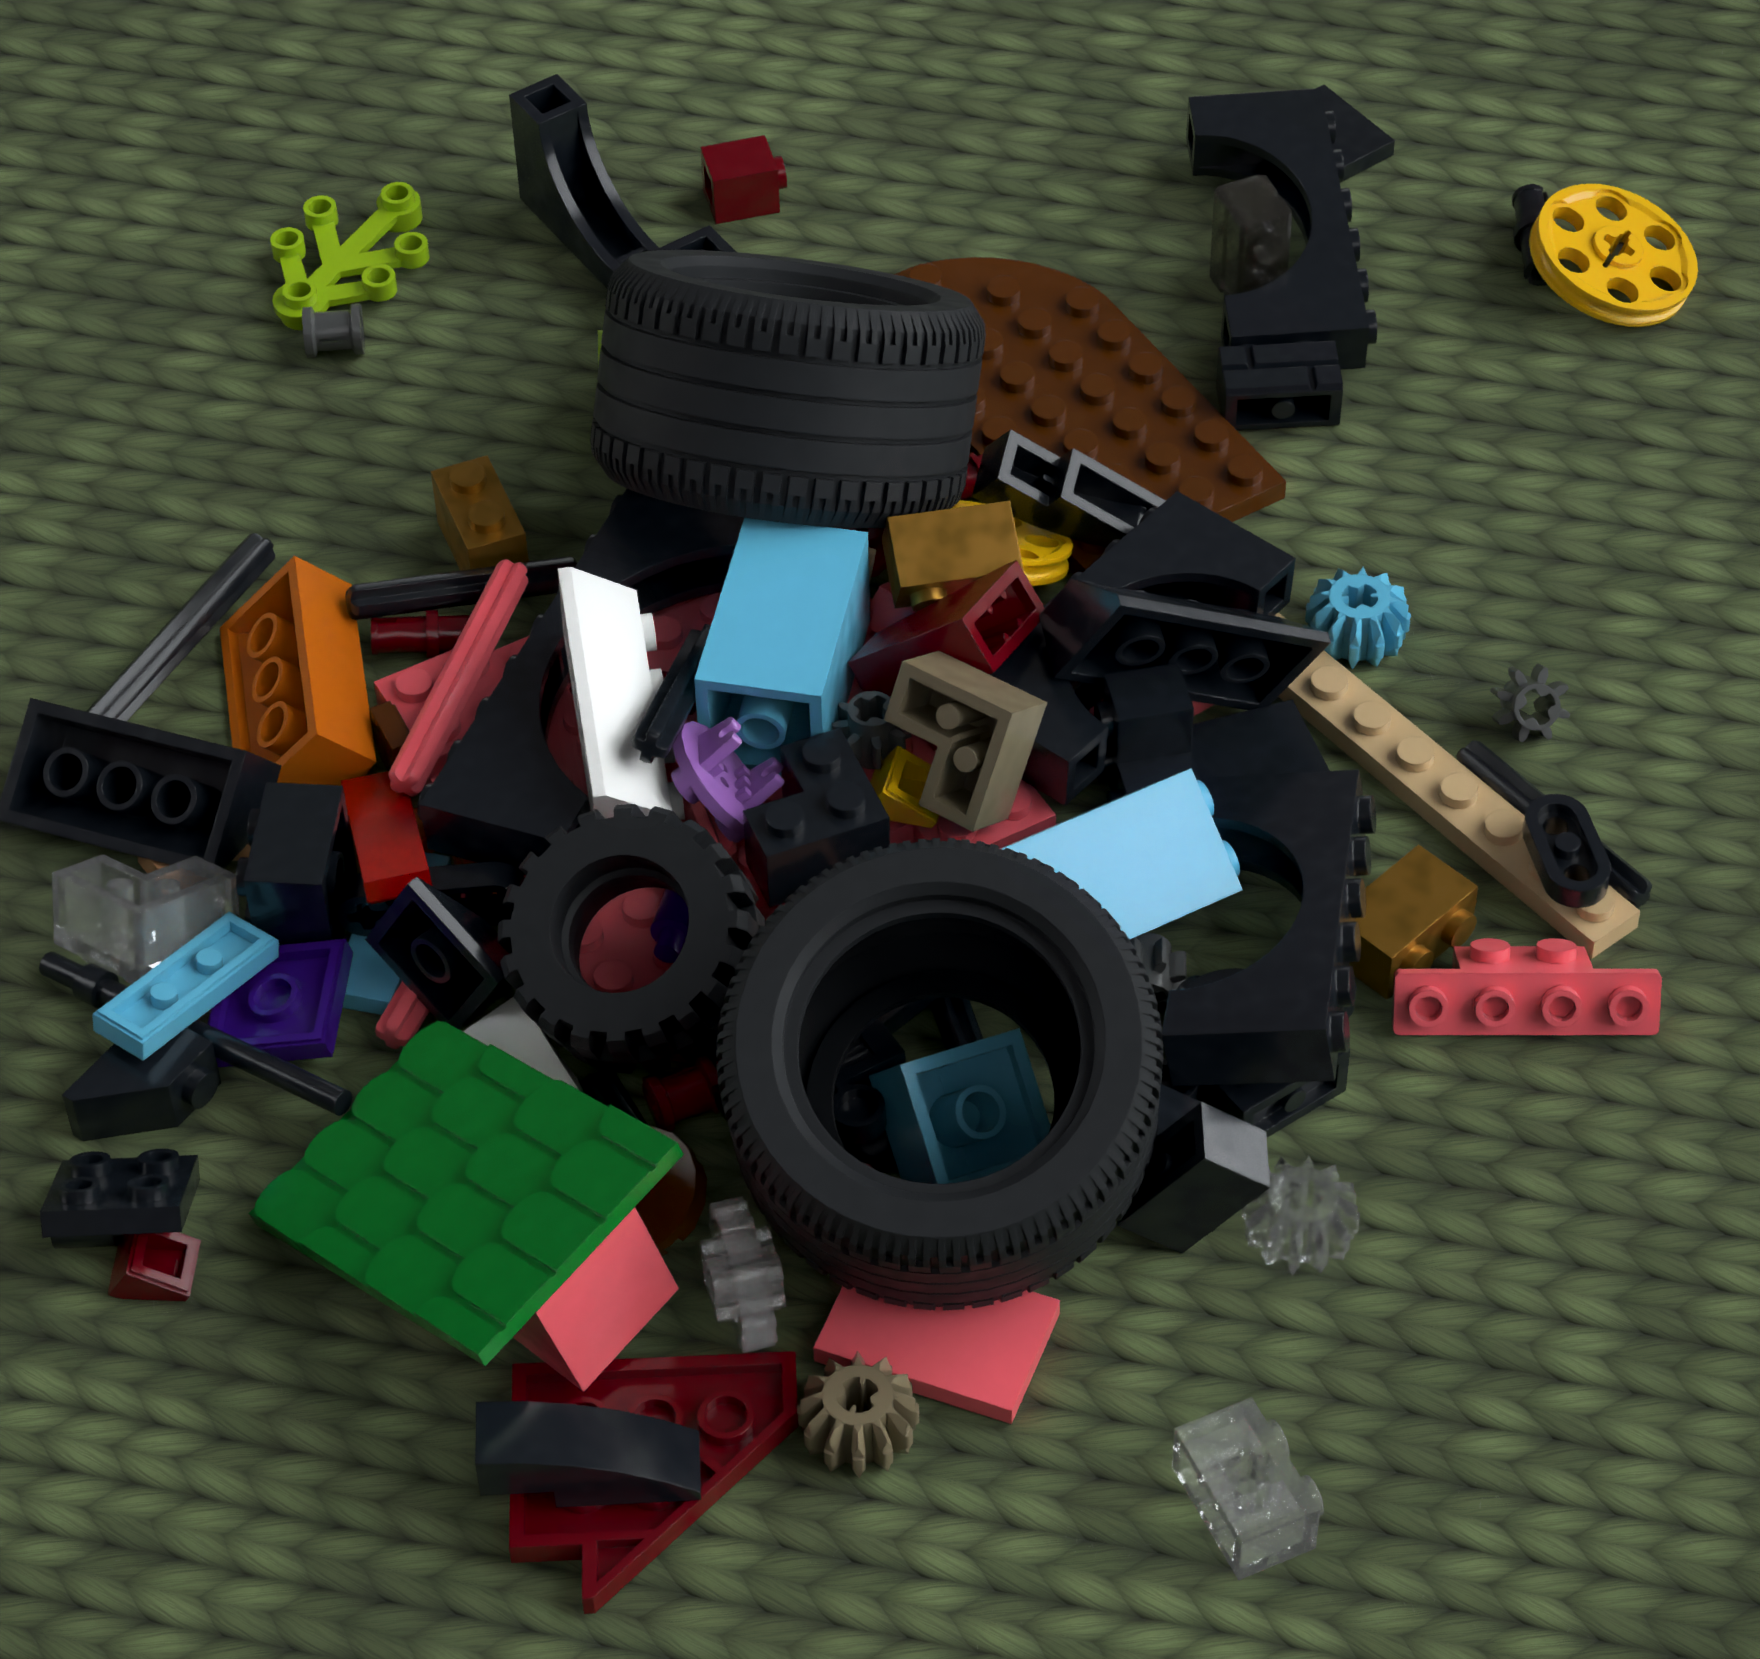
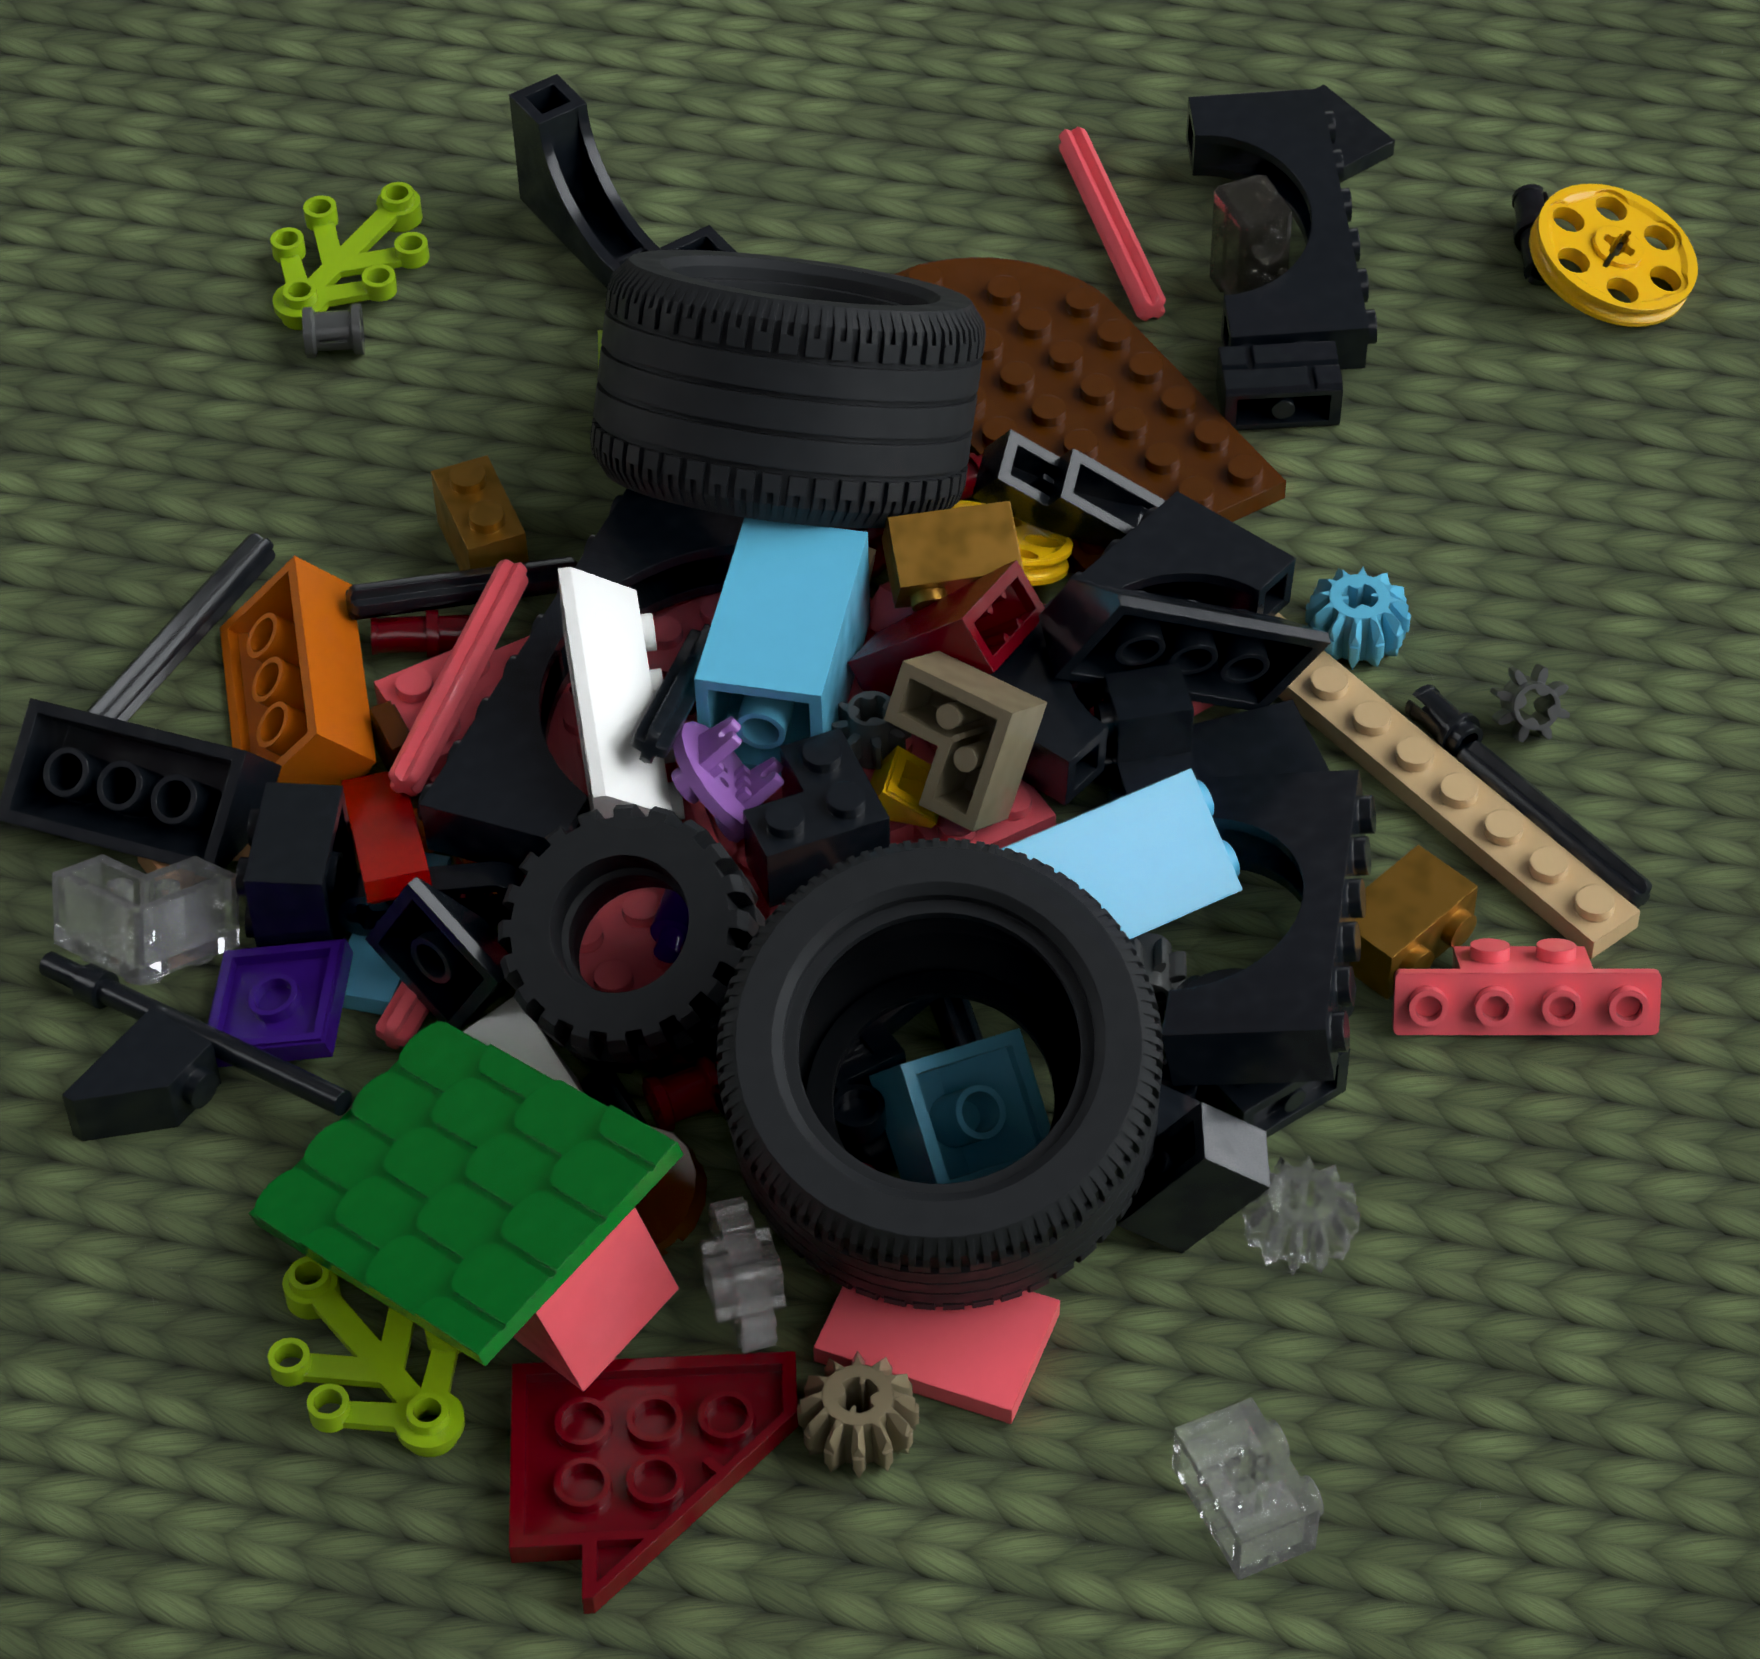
black plate [40,1149,200,1249] -> none
medium azure tile [92,912,279,1061] -> none
dark red slope [108,1232,201,1302] -> none
black slope [475,1401,701,1508] -> none
dark red brick [700,135,787,224] -> none
black plate [1522,794,1611,908] -> none
none -> lime plant [267,1256,465,1457]
none -> coral axle [1058,126,1166,321]
none -> black pin [1405,684,1483,758]

